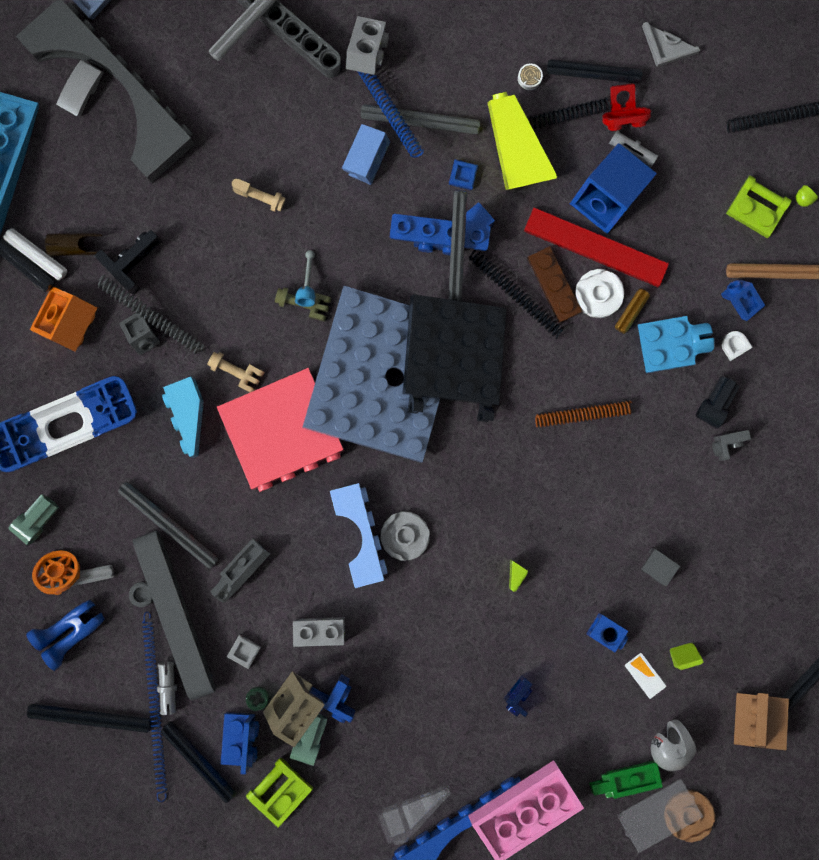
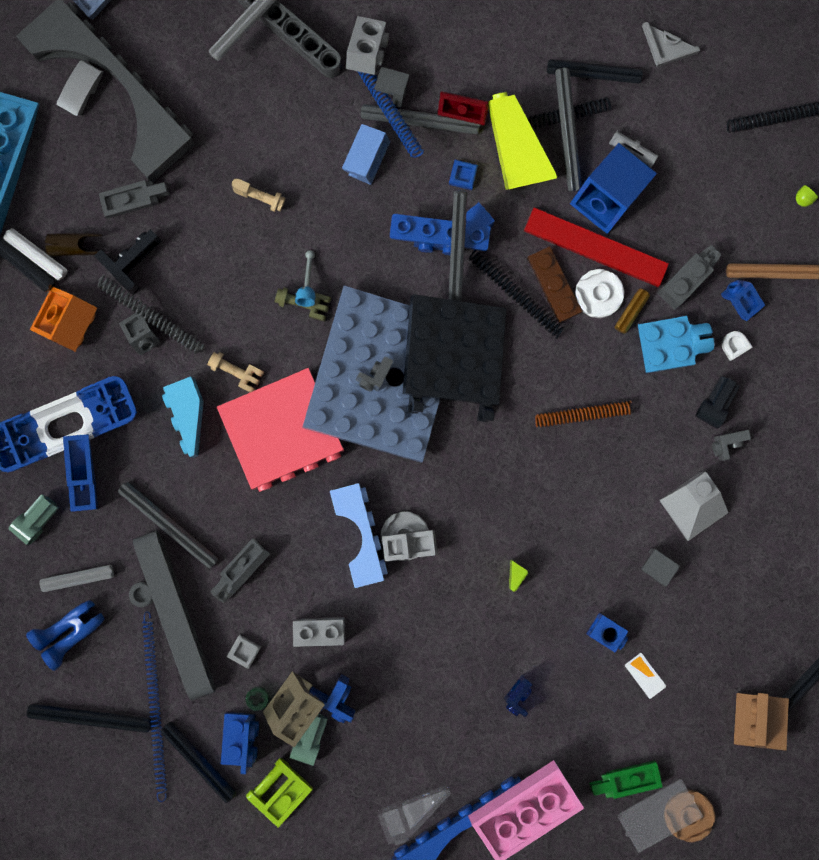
orange wheel [32,550,80,595] -> none
light grey pin [157,662,177,715] -> none
tile [518,64,543,90] -> none
red bracket [602,83,651,131] -> none
light grey helmet [651,719,697,771] -> none
lime slope [670,643,704,670] -> none
lime plate [726,175,792,238] -> none
none -> blue slope [63,434,98,512]
none -> dark grey hinge [99,180,170,219]
none -> dark grey bracket [355,356,393,392]
none -> dark grey panel [375,67,409,108]
none -> light grey slope [382,530,438,561]
none -> dark red slope [438,91,489,125]
none -> dark grey axle [555,68,582,192]
none -> dark grey hinge [657,245,721,310]
none -> light grey slope [659,472,728,541]

